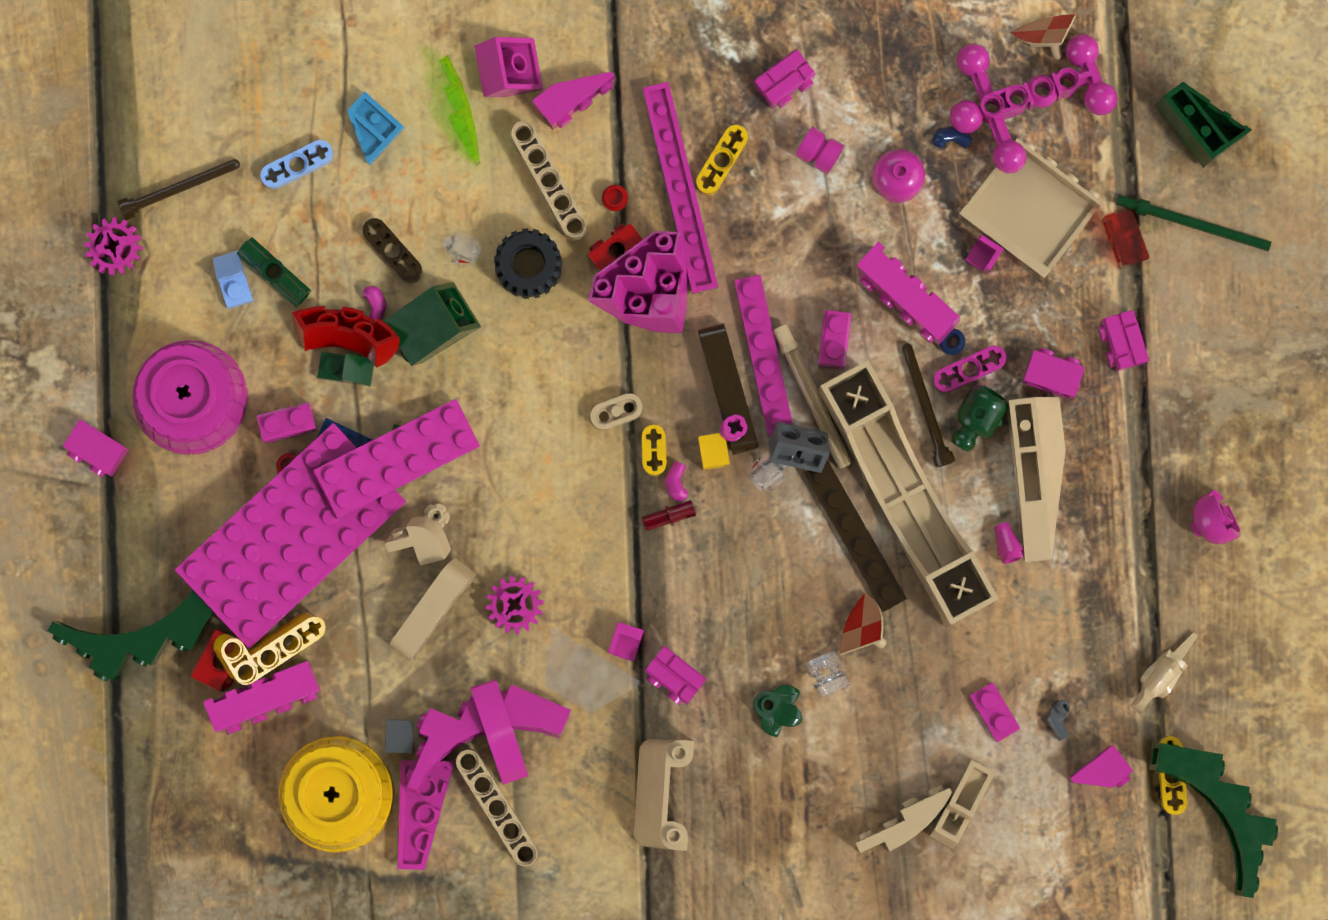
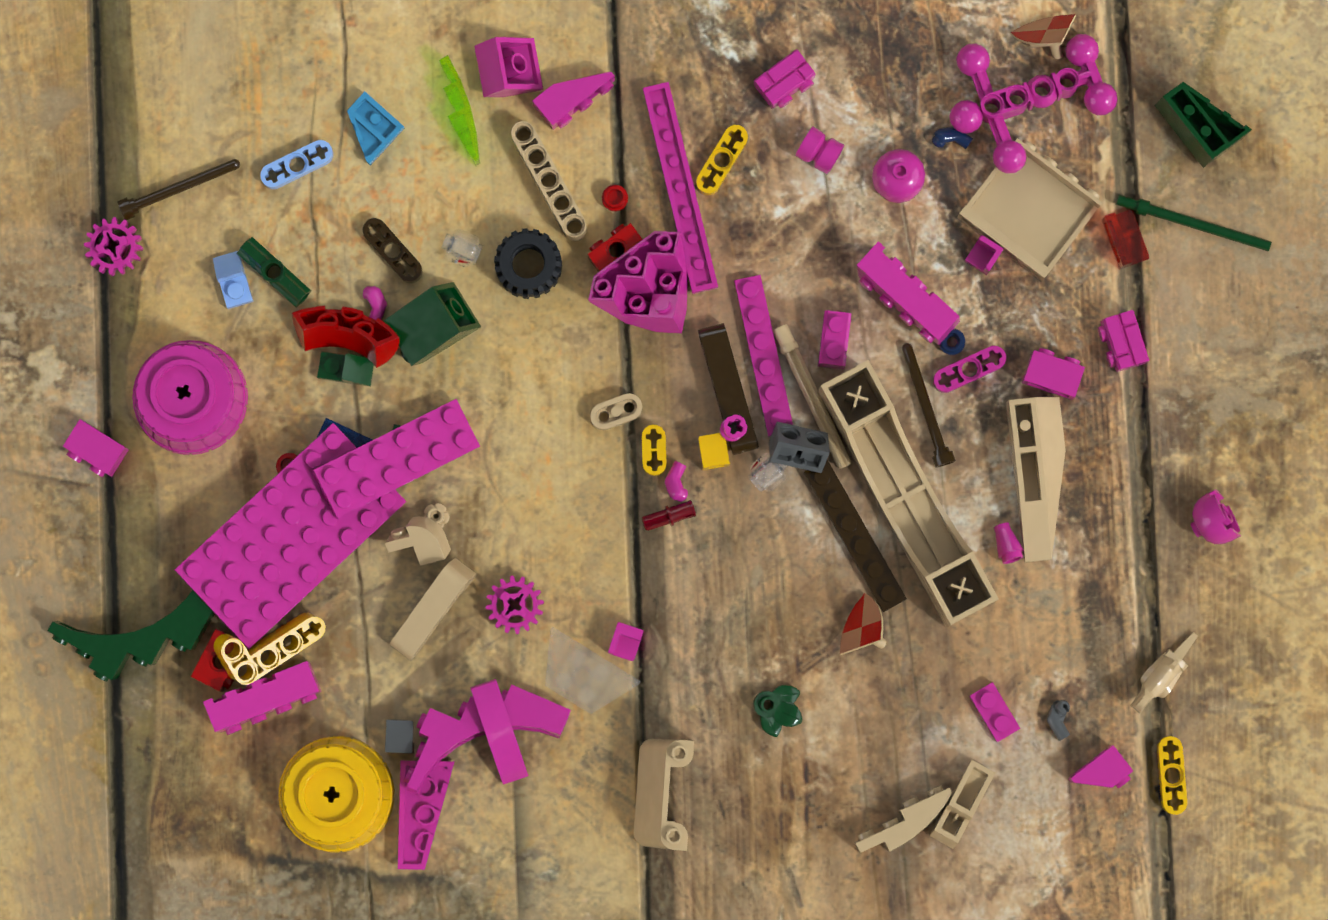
dark pink brick [257,402,318,444] -> none
tan beam [456,750,538,866] -> none
dark pink brick [645,646,707,706] -> none
clear wheel [804,650,851,698] -> none
dark green piece [951,385,1008,452] -> none
dark green arch [1149,743,1278,898] -> none

